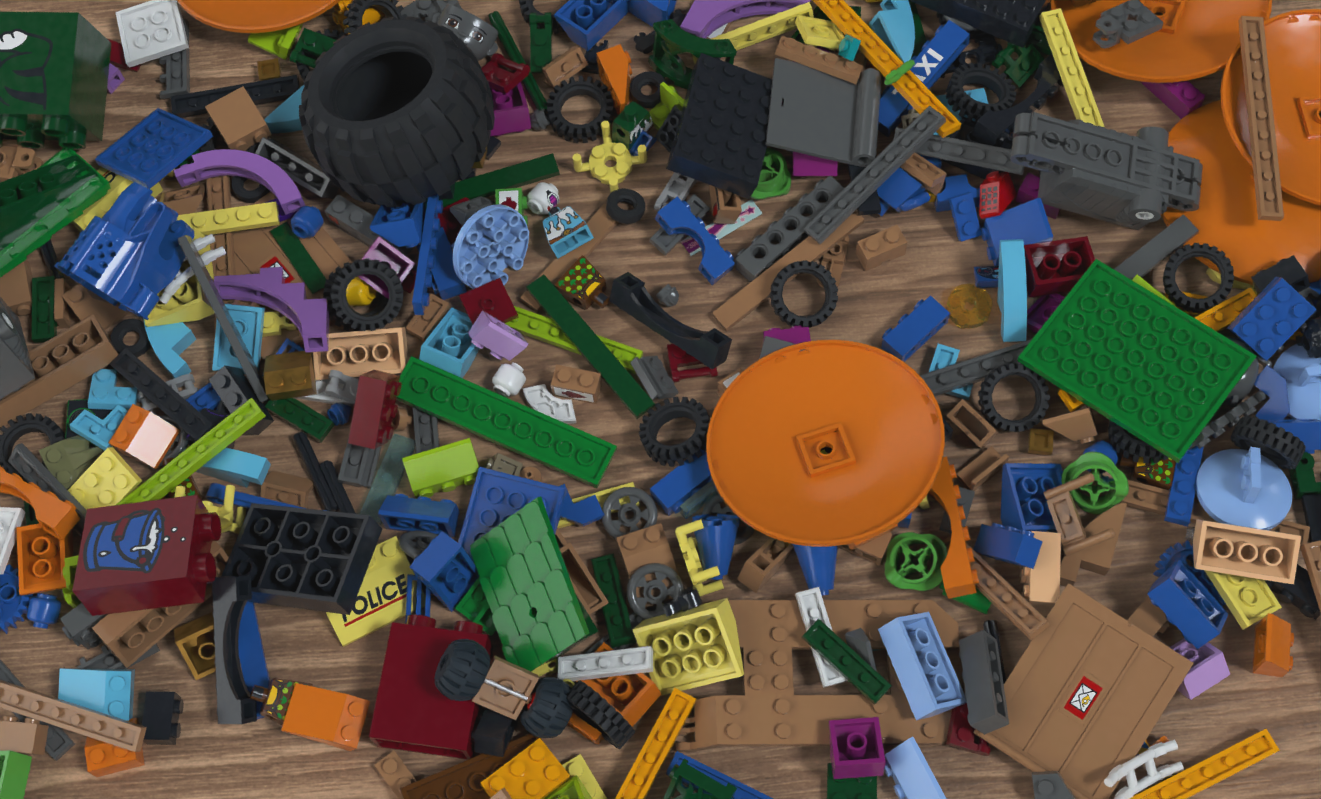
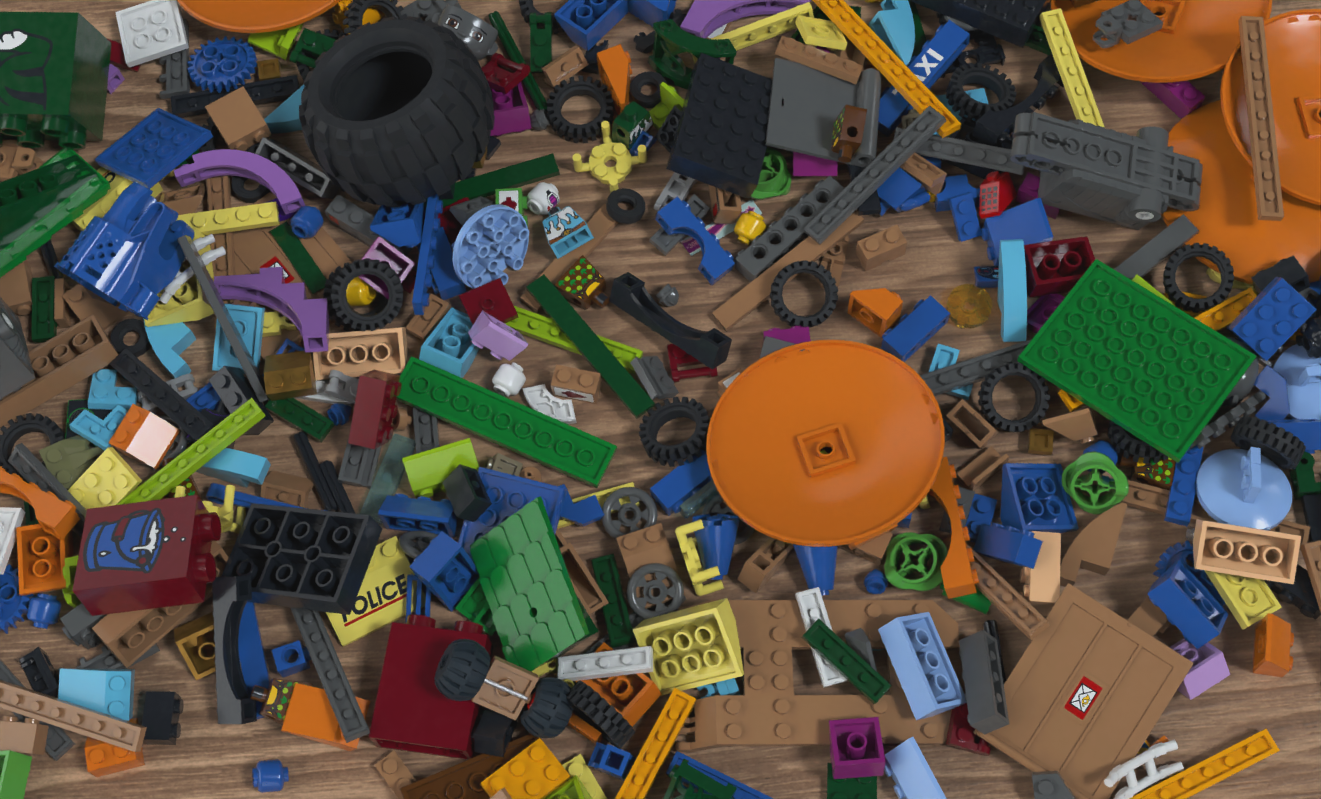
black bar [663,586,703,616] -> none
teal plate [838,34,861,61] -> none
bright green piece [884,60,915,85] -> none
dark green plate [992,42,1044,89] -> none
medium nougat plate [1044,473,1115,556] -> none
none -> black hinge [19,647,59,698]
none -> blue gear [187,36,257,93]
none -> blue head [252,759,289,793]
none -> blue brick [272,640,312,678]
none -> dark grey tile [290,607,370,743]
none -> black brick [443,464,492,522]
none -> blue brick [588,742,636,781]
none -> medium azure piece [697,678,740,698]
none -> yellow head [734,211,766,245]
none -> reddish brown torso [831,105,867,163]
none -> orange slope [847,288,903,339]
none -> blue plate [864,569,888,594]
none -> blue plate [965,493,997,543]

